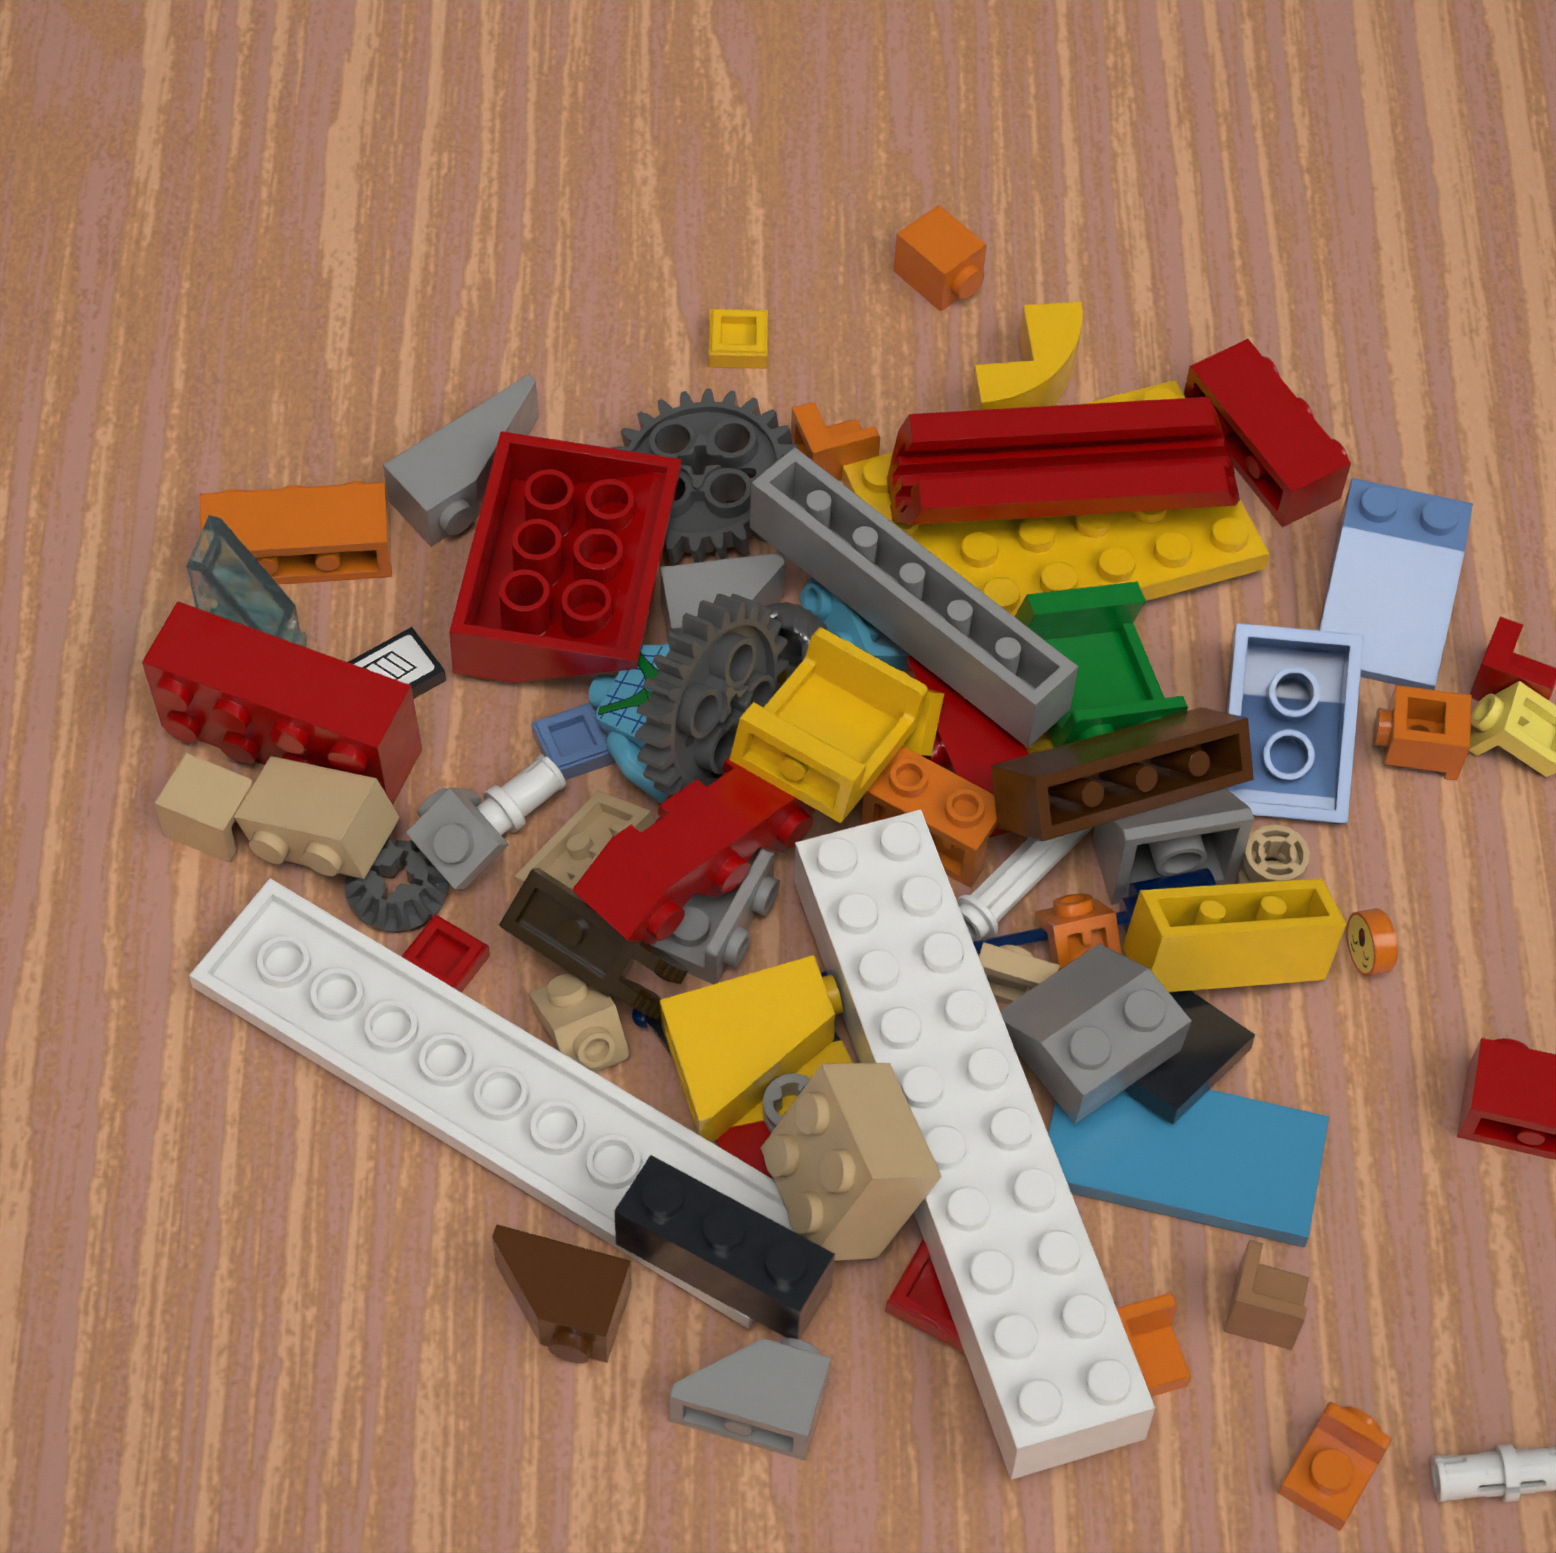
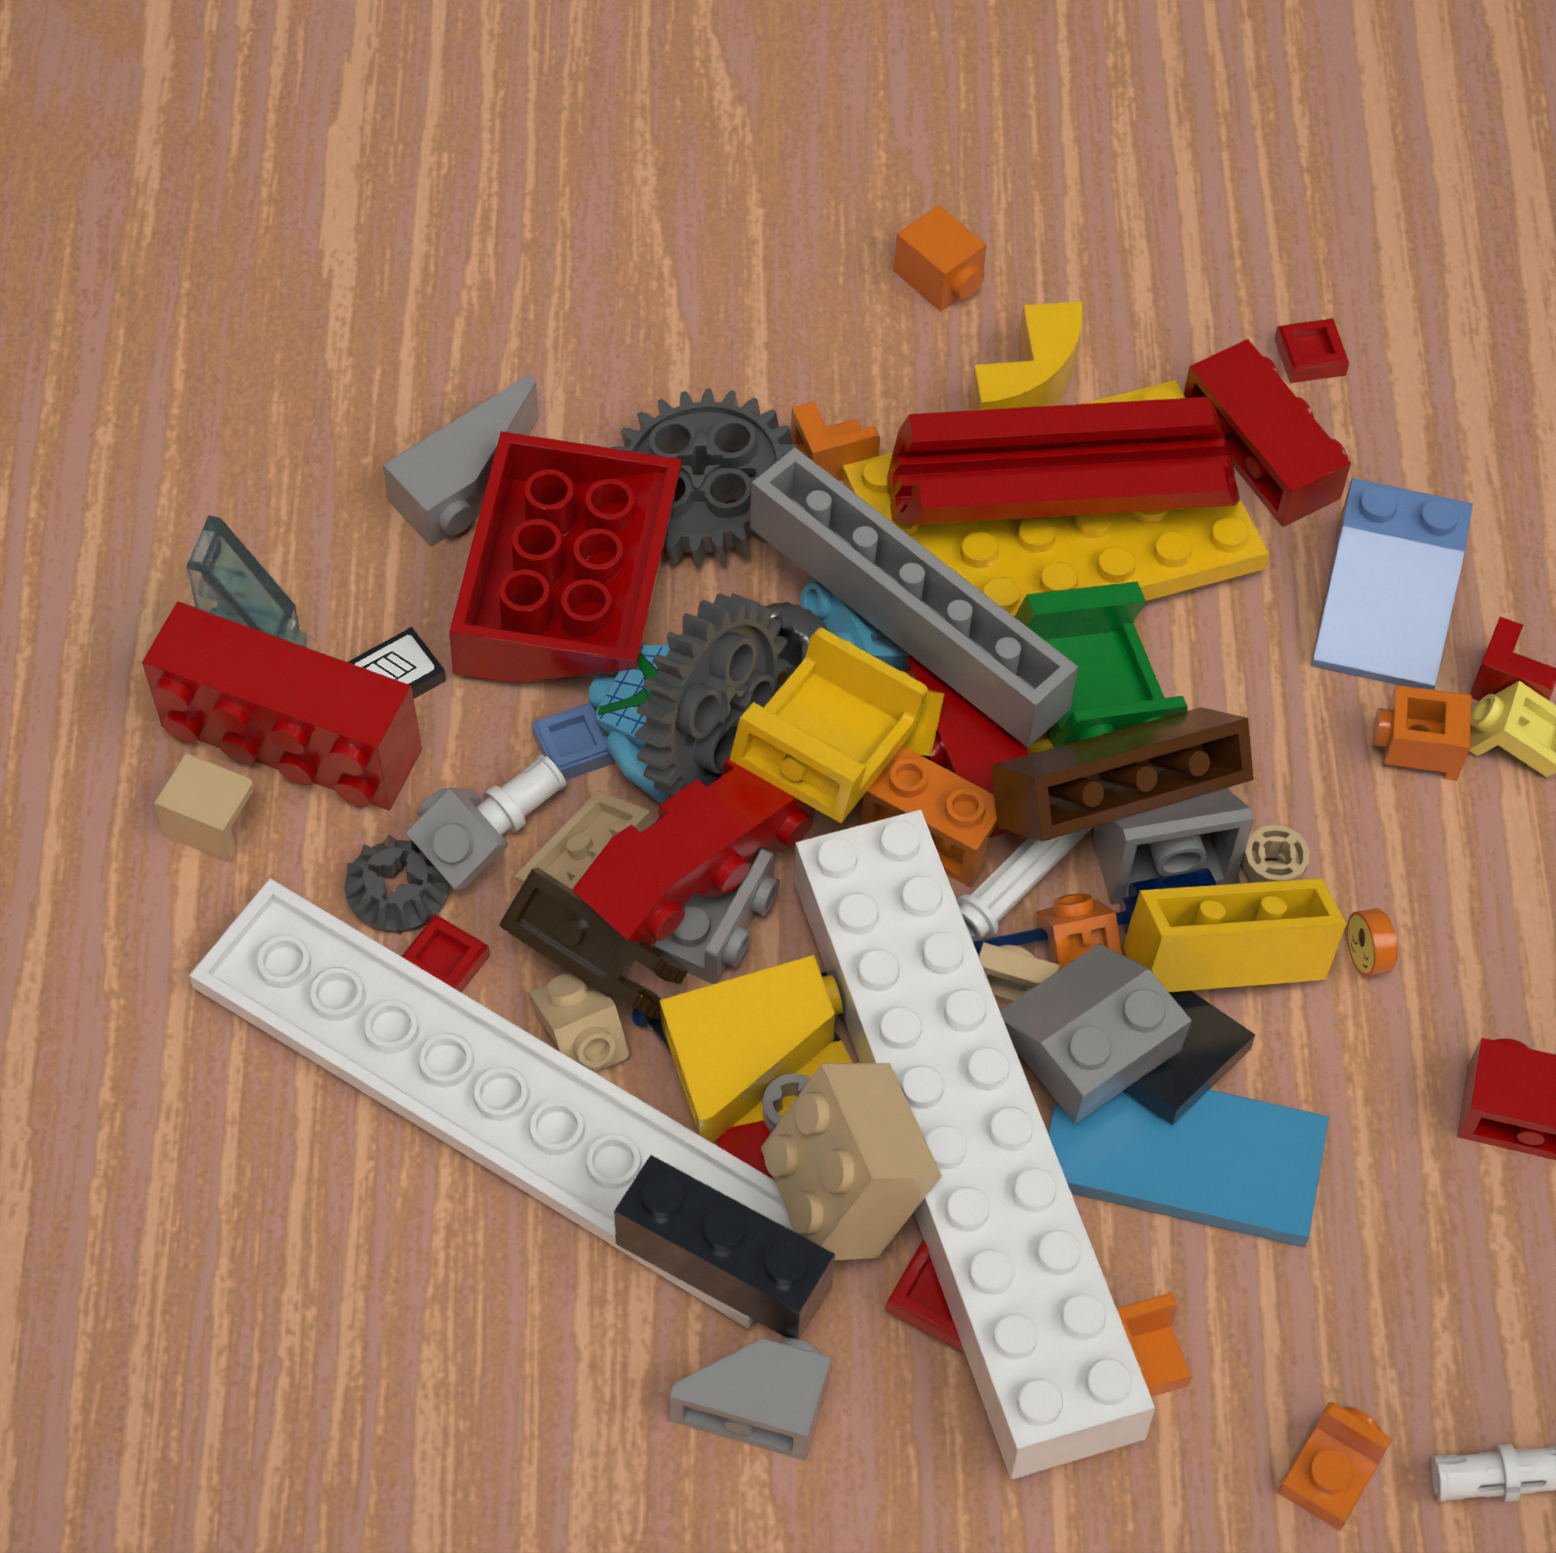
orange brick [200,481,392,589] -> none
tan brick [234,756,400,879] -> none
reddish brown slope [492,1224,632,1363] -> none
light grey slope [661,552,785,635] -> none
yellow tile [709,309,768,369] -> none
medium nougat panel [1224,1239,1310,1350] -> none
medium blue slope [1226,623,1364,824] -> none
none -> red tile [1275,318,1349,384]

